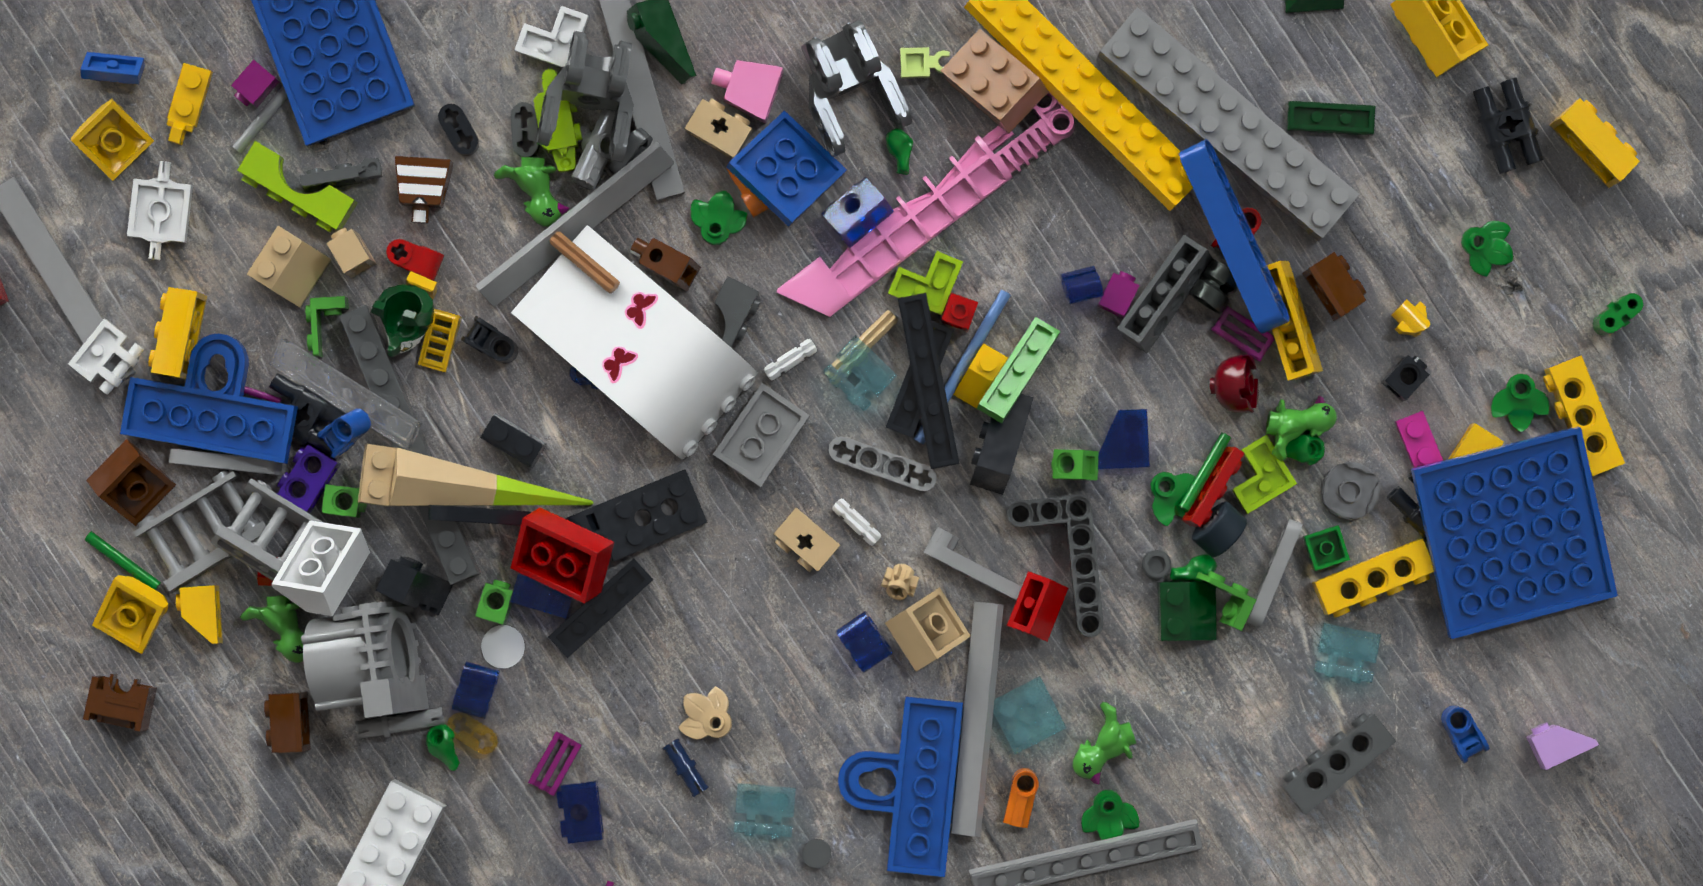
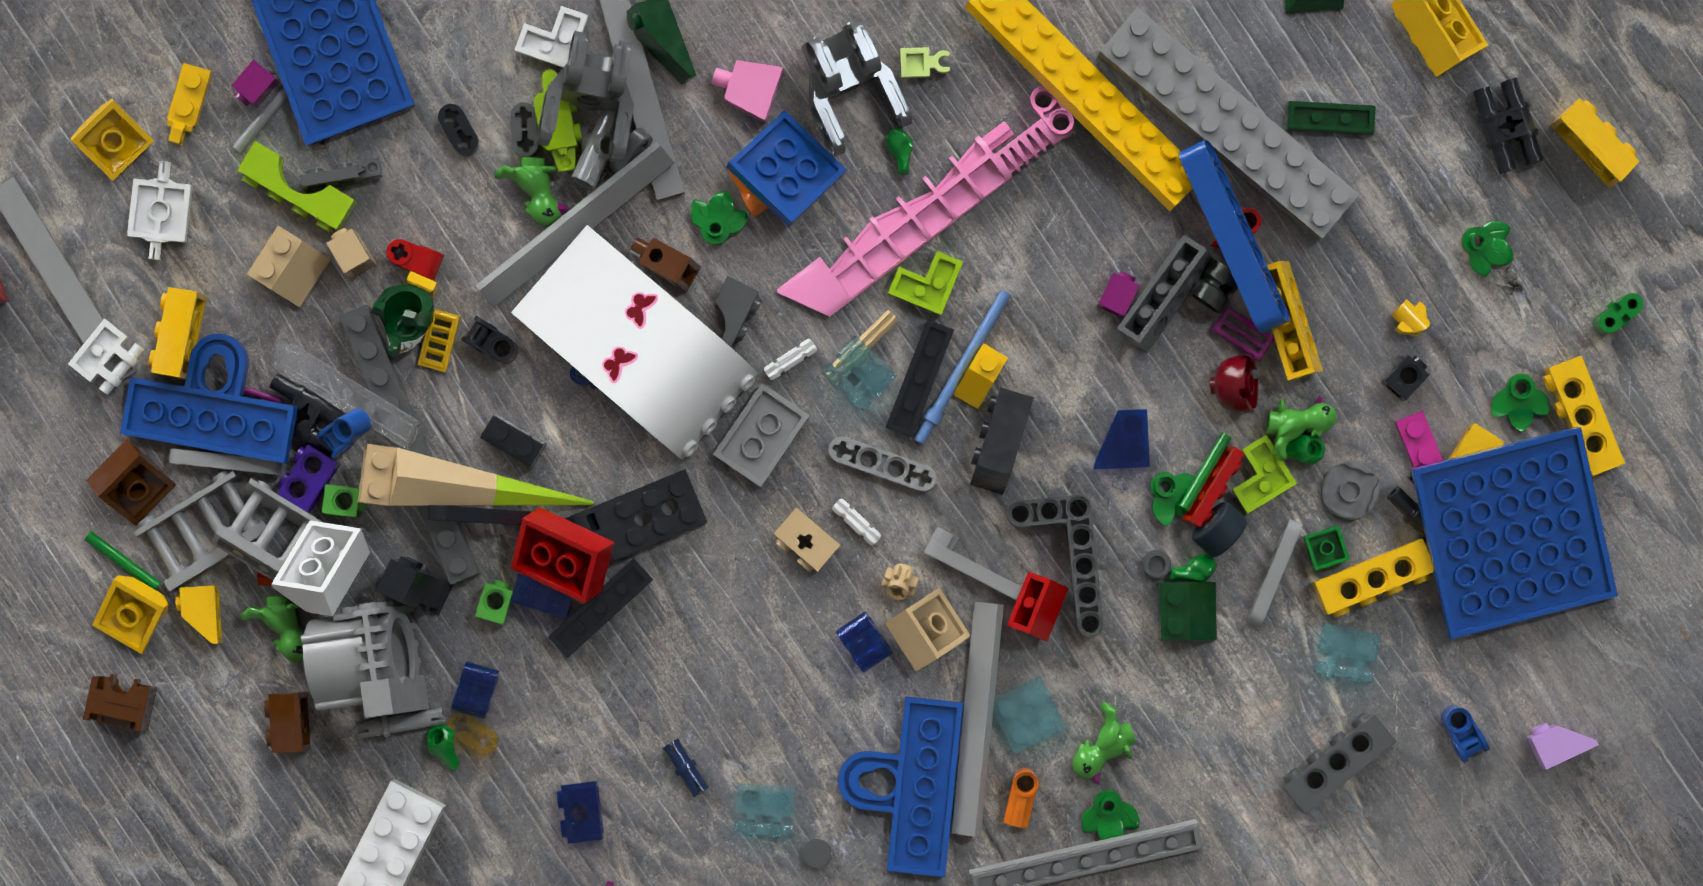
blue plate [80,52,145,85] -> none
bright green bracket [305,296,349,358] -> none
torso [395,156,453,224] -> none
white sticker [481,625,525,668] -> none
magenta tile [528,731,582,796] -> none
medium nougat axle [549,231,620,293] -> none
tan plate [679,686,732,740] -> none
tan brick [685,98,753,159] -> none
clear blue brick [821,177,894,249] -> none
black tile [898,293,959,469] -> none
medium nougat brick [940,29,1048,134] -> none
red brick [941,293,978,332] -> none
plate [977,317,1060,423] -> none
bright green brick [1051,449,1099,480] -> none
clear blue piece [1060,265,1104,305] -> none
bright green bracket [1196,571,1256,631] -> none
reddish brown slope [1302,252,1366,321] -> none

